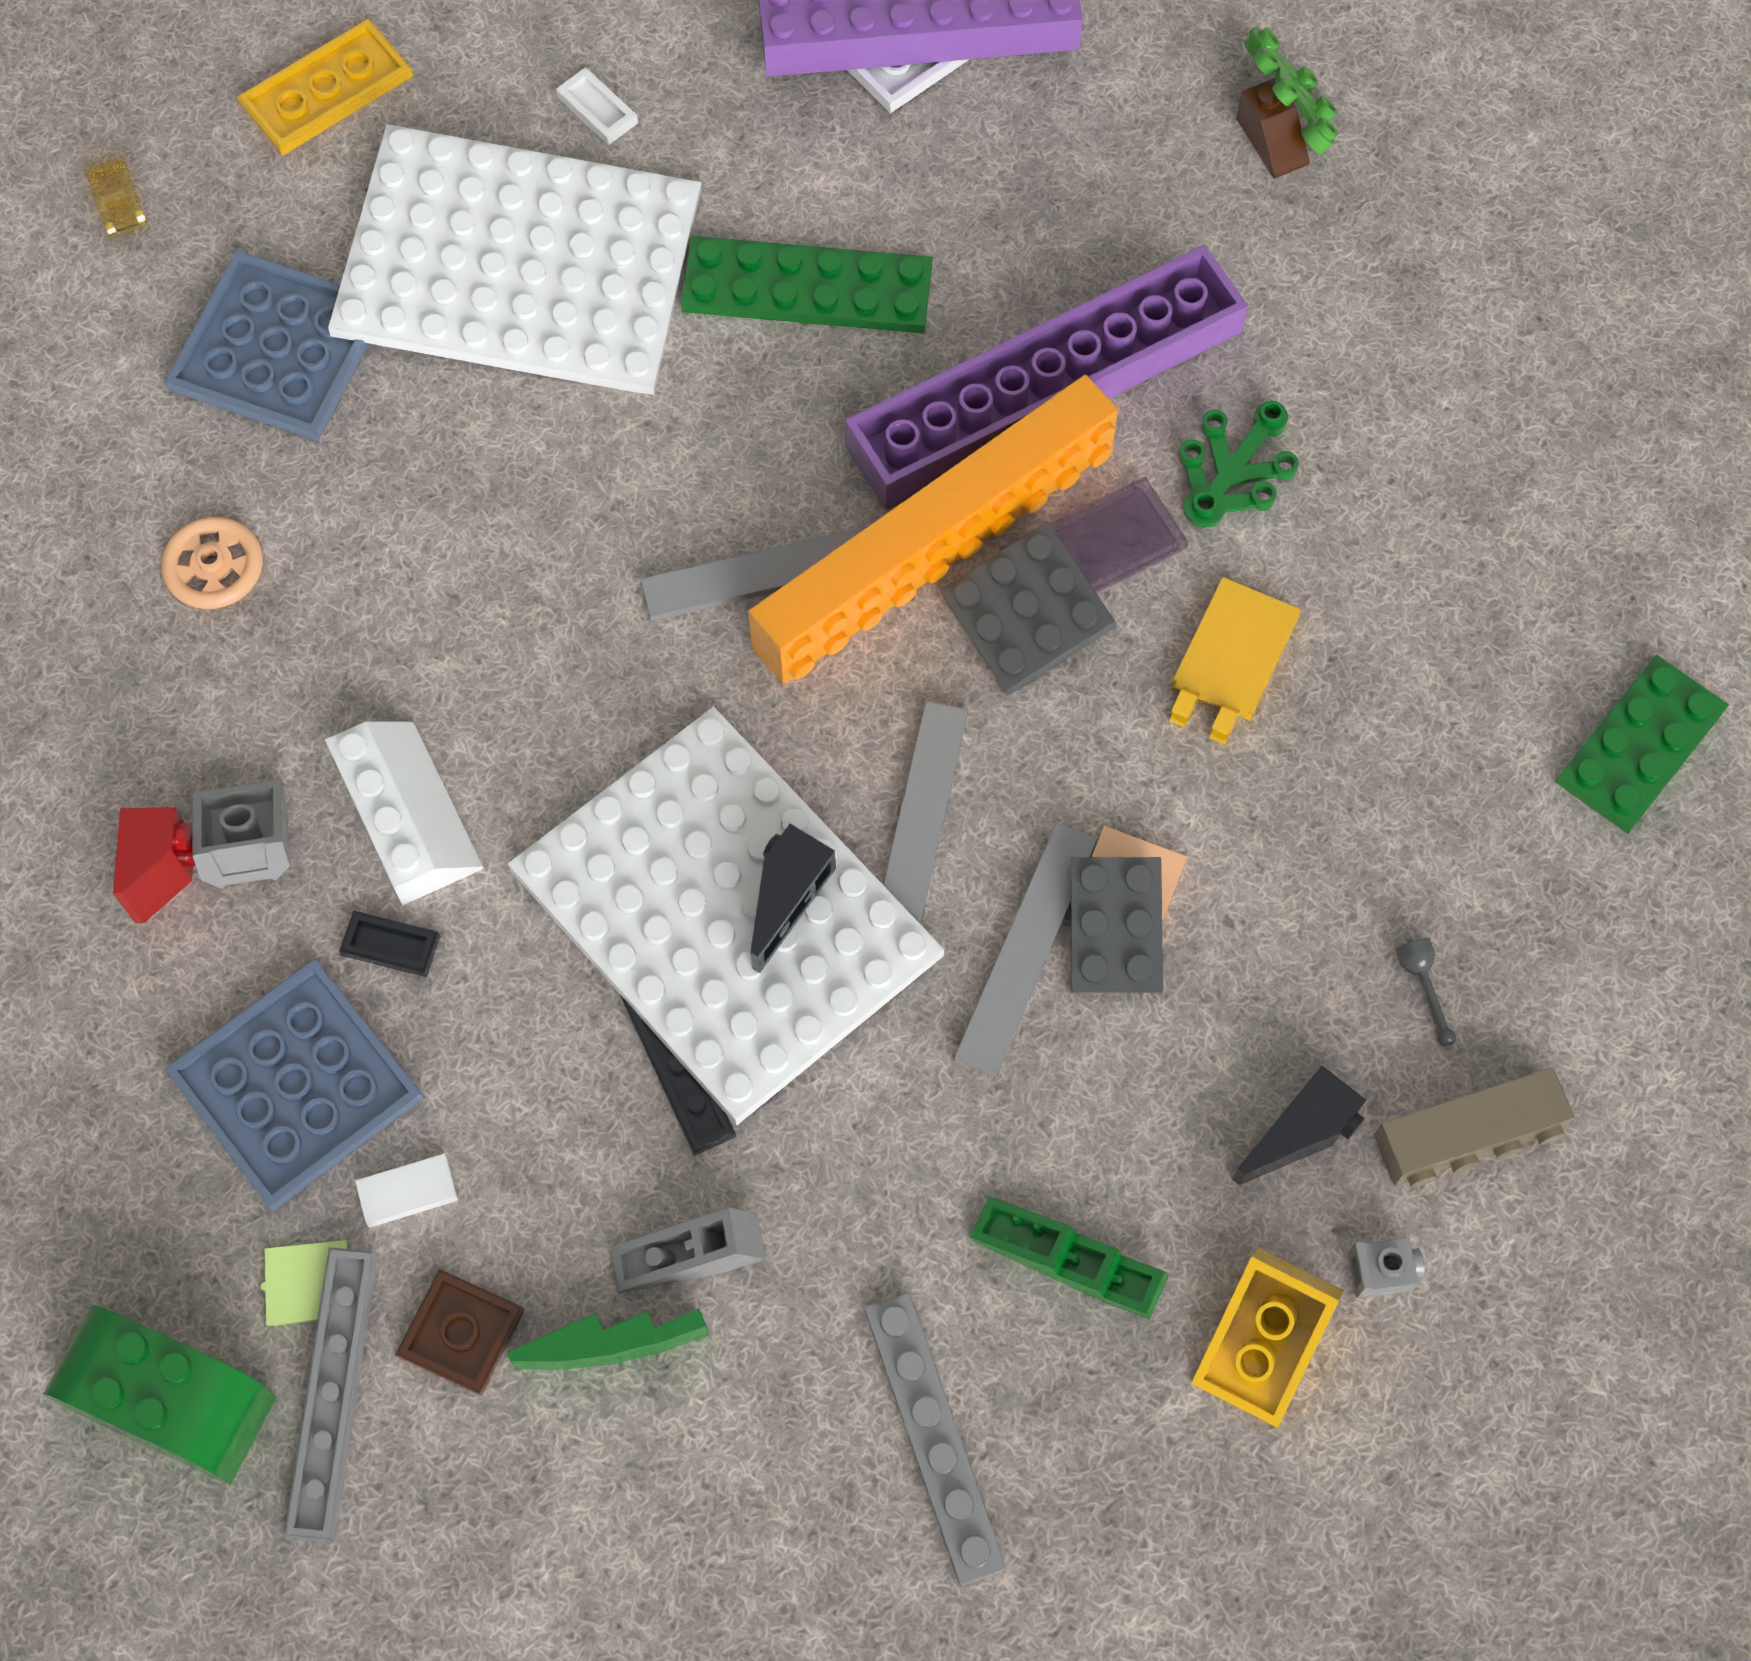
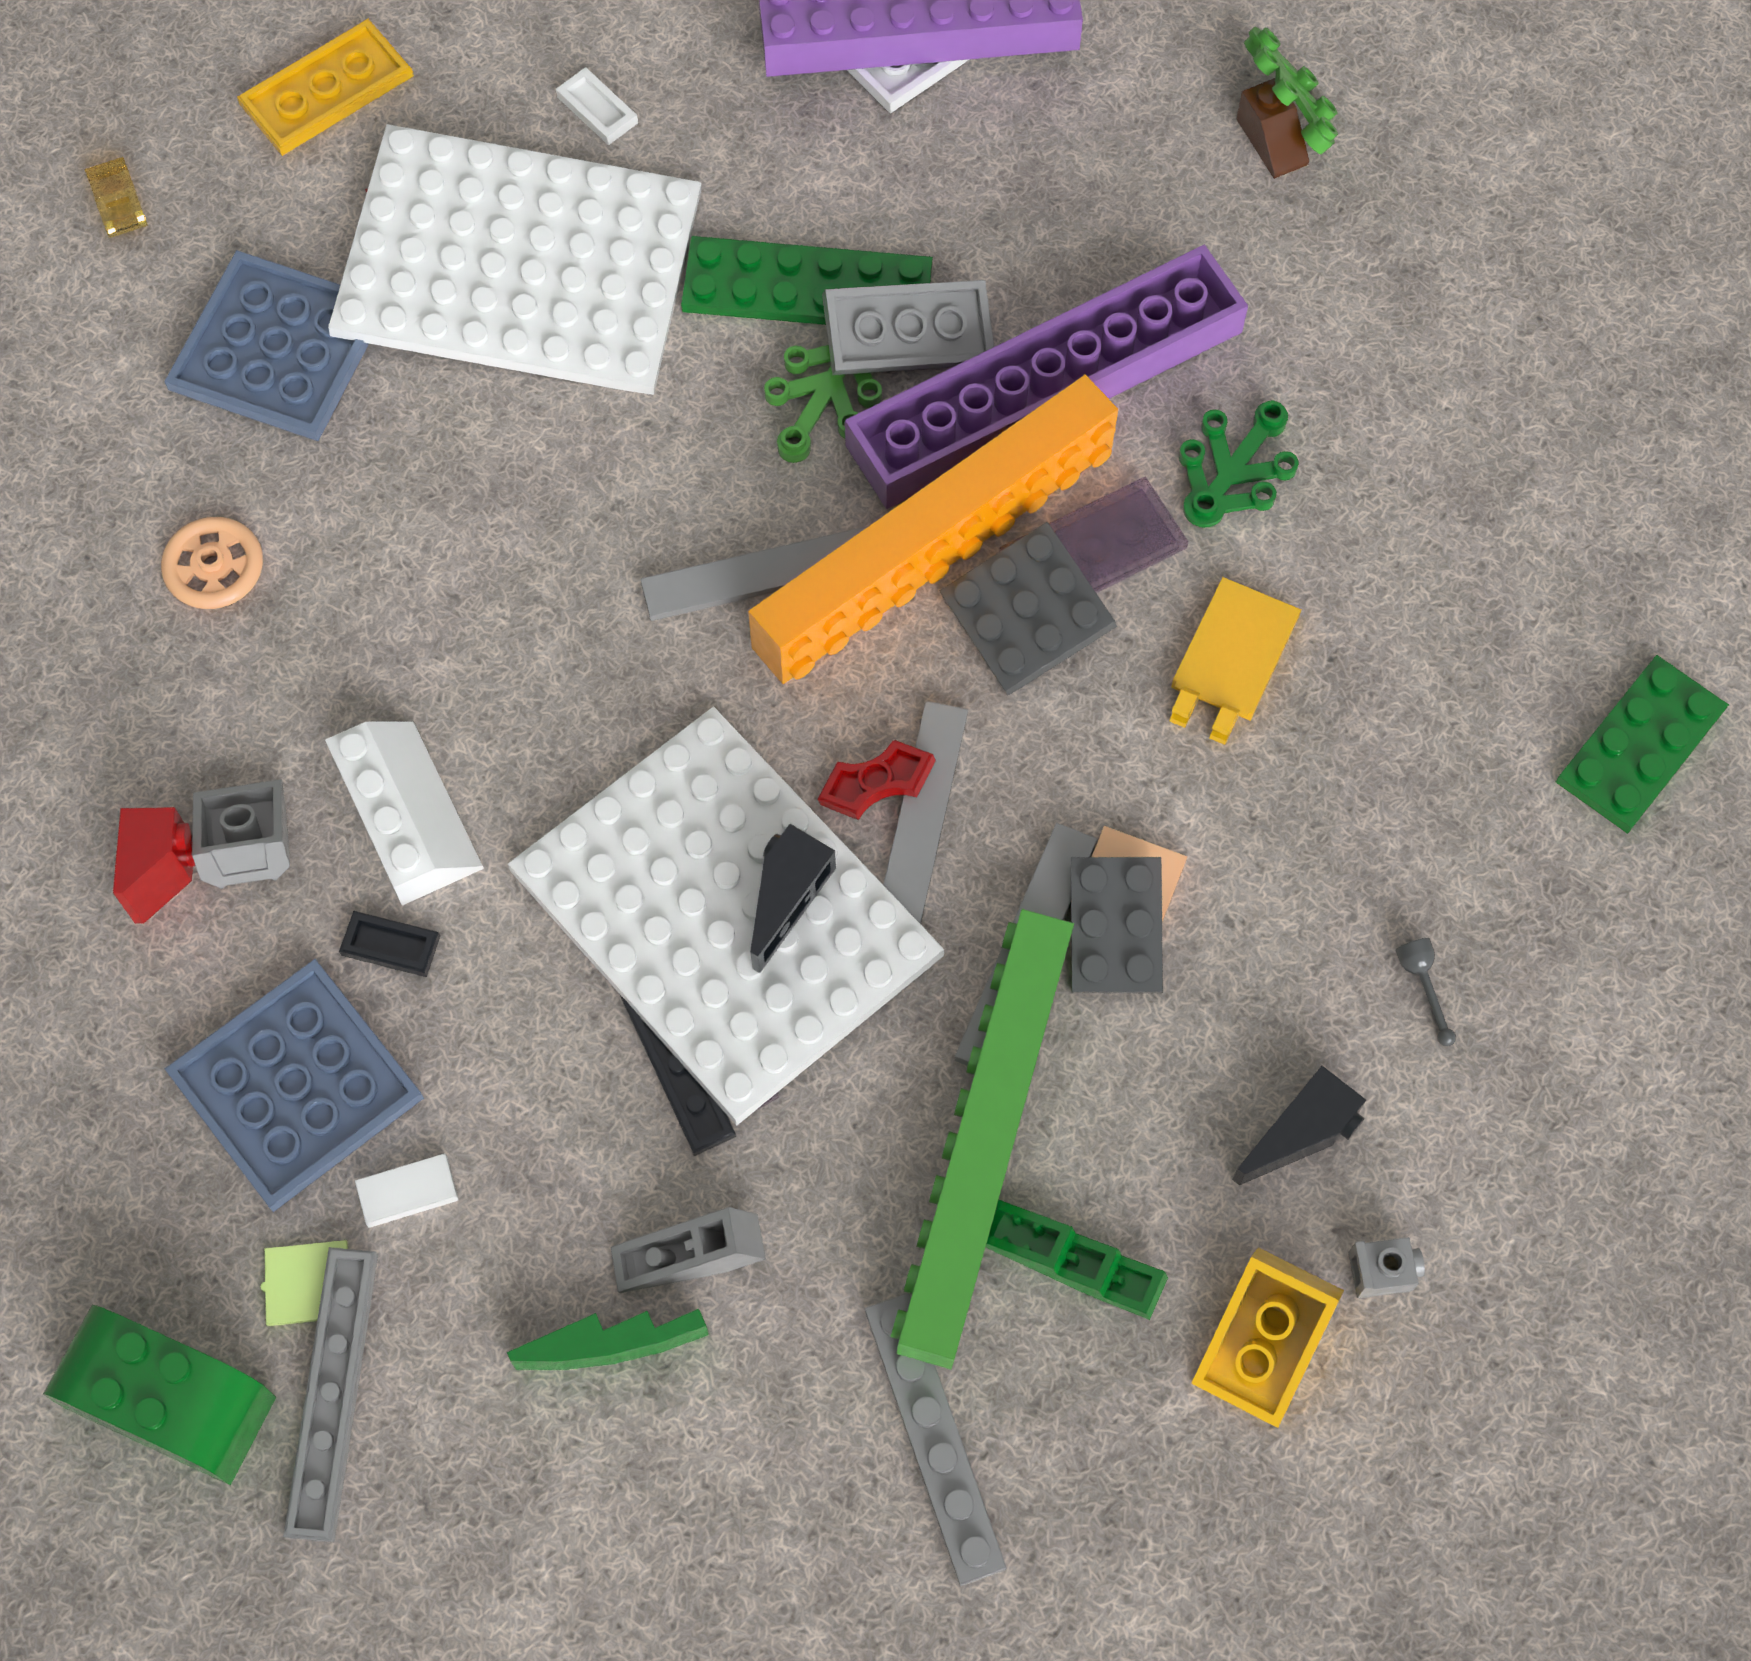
reddish brown tile [395,1269,525,1396] -> none
dark tan brick [1374,1067,1575,1188] -> none
none -> bright green plant [764,345,882,463]
none -> red tile [817,740,936,820]
none -> light grey plate [822,280,994,375]
none -> bright green brick [891,909,1074,1370]

